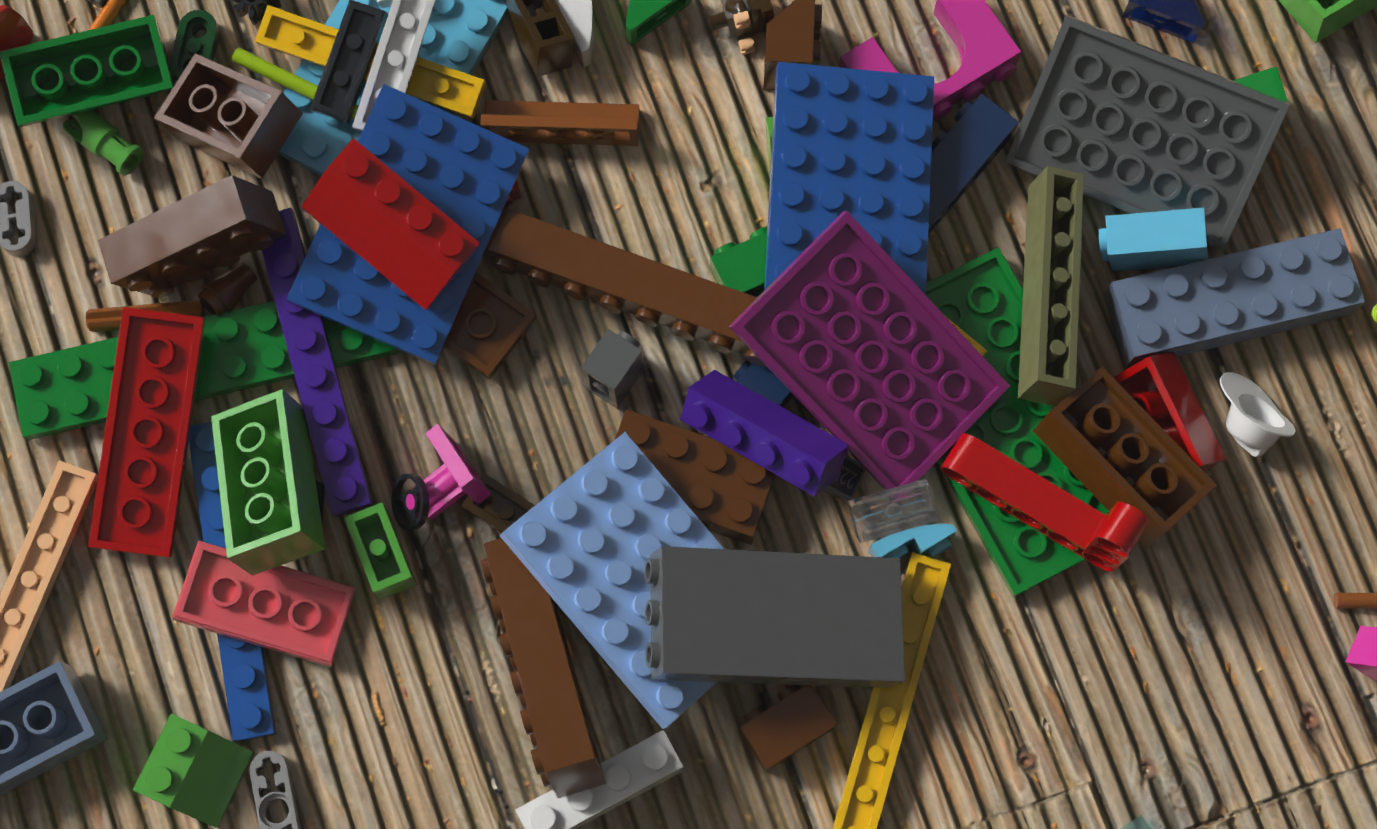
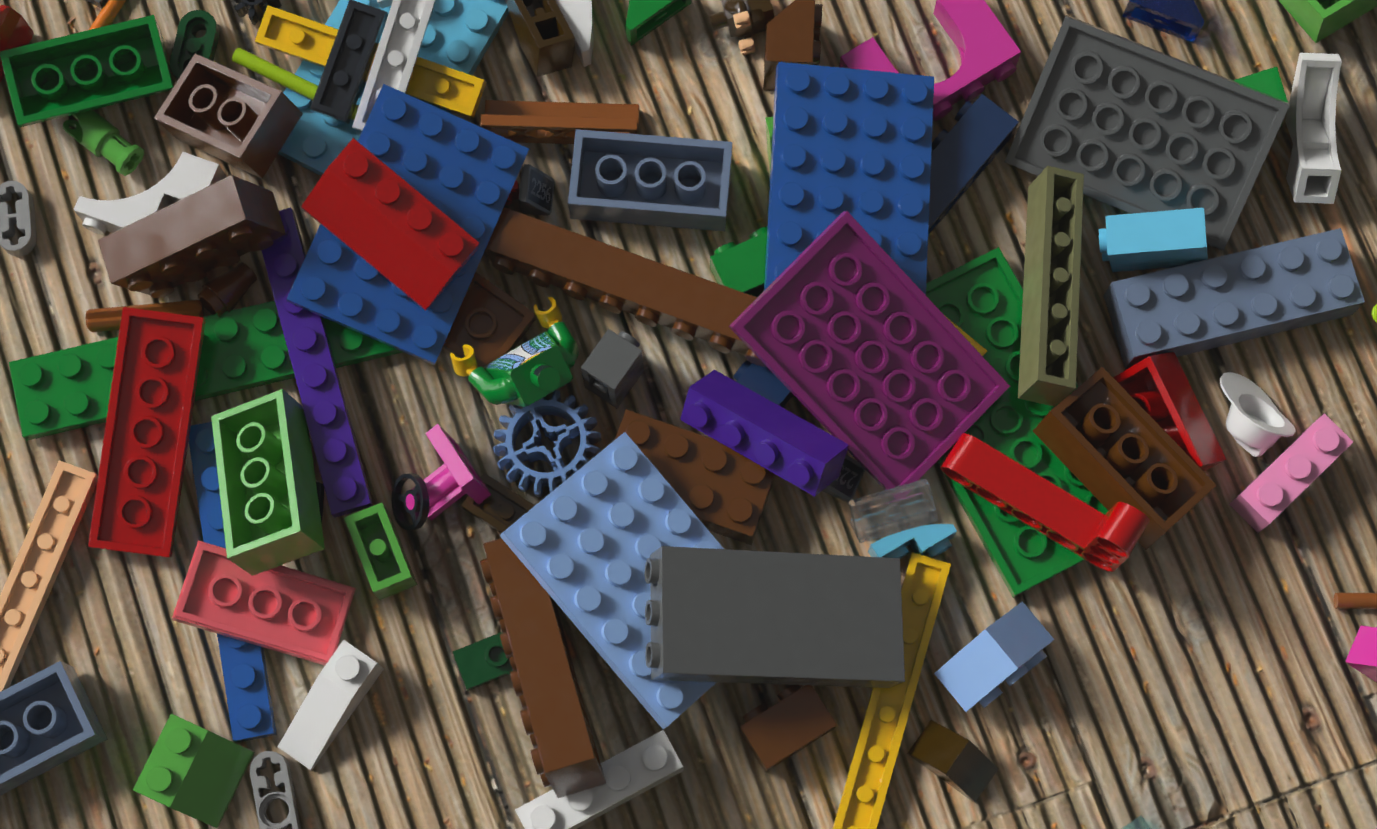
none -> white arch [74,152,226,235]
none -> white slope [278,640,384,771]
none -> green torso [450,297,579,407]
none -> dark green plate [452,632,513,691]
none -> medium blue gear [493,390,601,497]
none -> slope [518,164,555,216]
none -> sand blue brick [568,129,733,232]
none -> dark brown slope [907,720,998,803]
none -> light blue brick [934,601,1055,712]
none -> bright pink arch [1229,413,1353,533]
none -> white arch [1285,53,1342,204]

